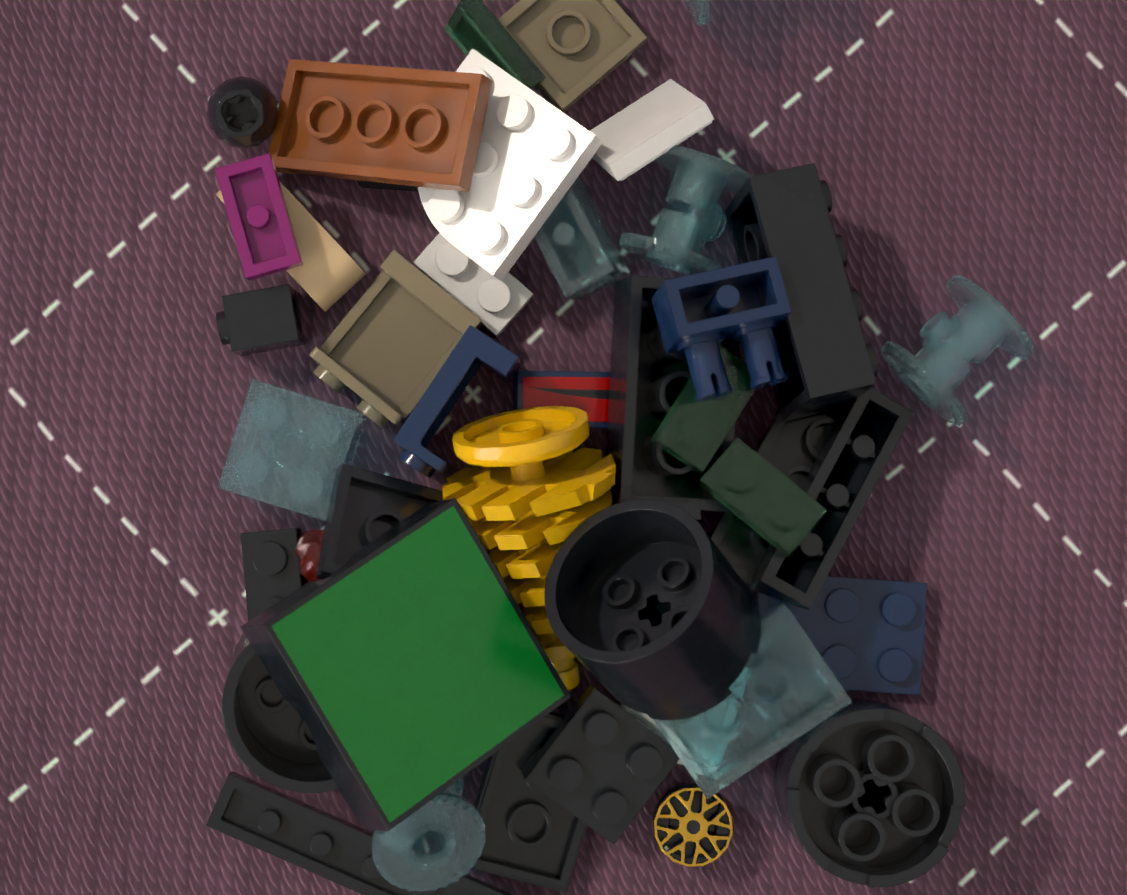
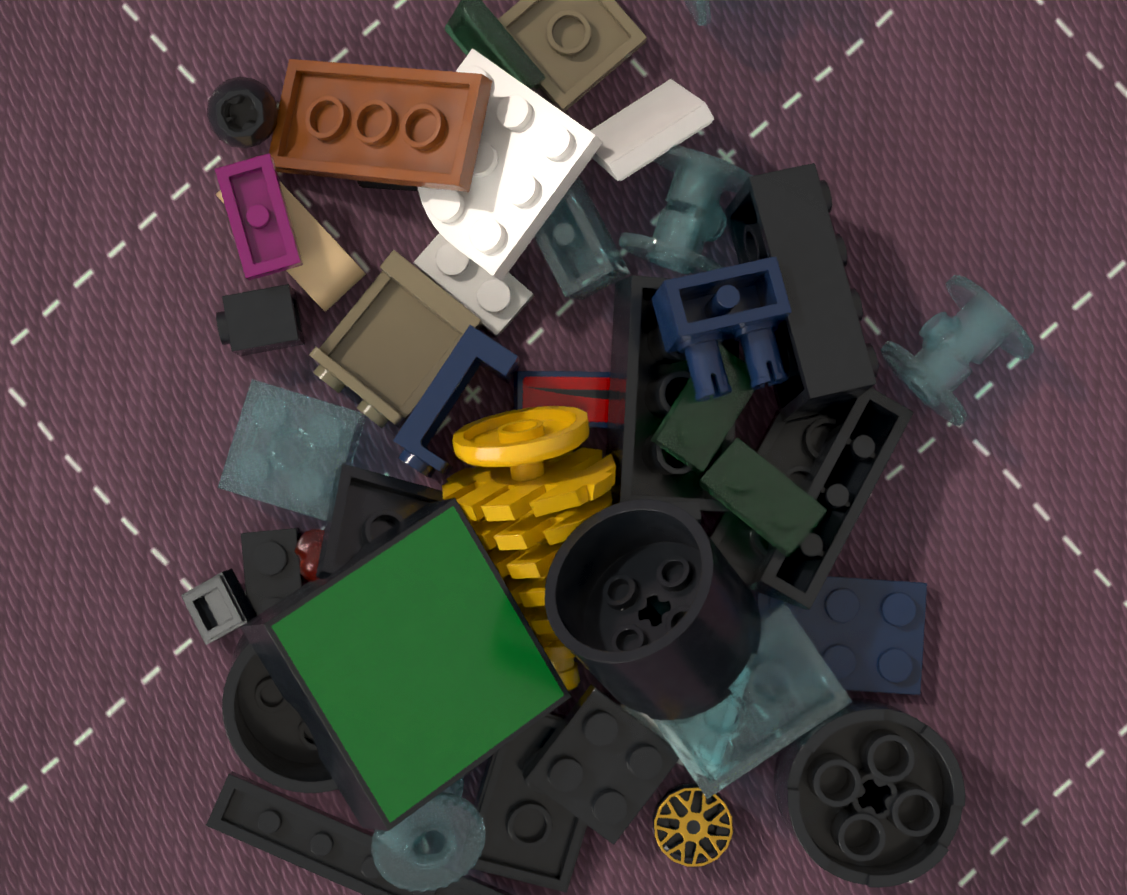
none -> tile [181,568,256,645]

